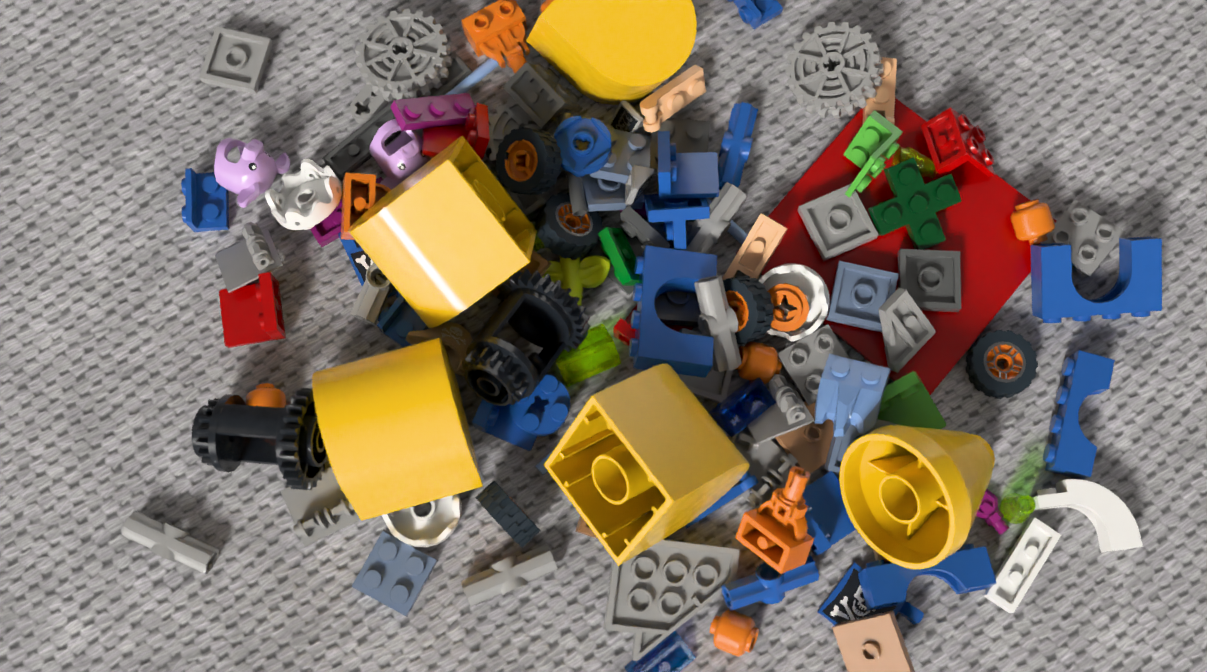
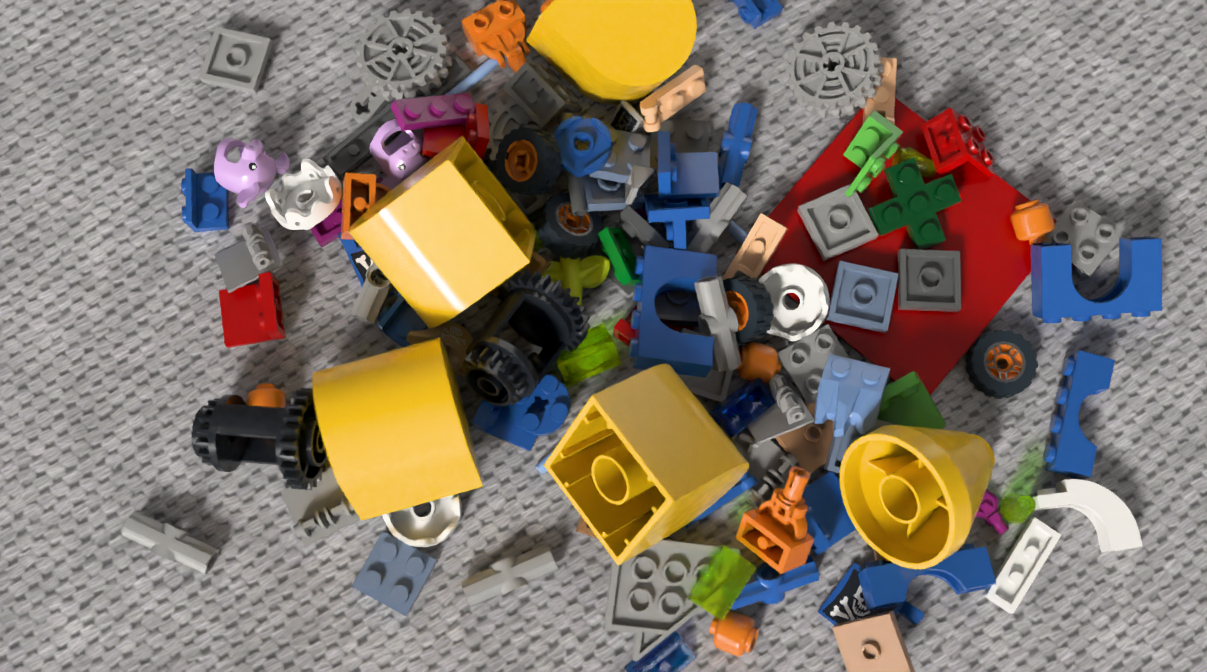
black wheel [475,480,541,548] -> none
orange gear [767,283,810,332] -> none
light grey wing [878,288,936,372] -> none
none -> clear neon green panel [686,545,756,620]

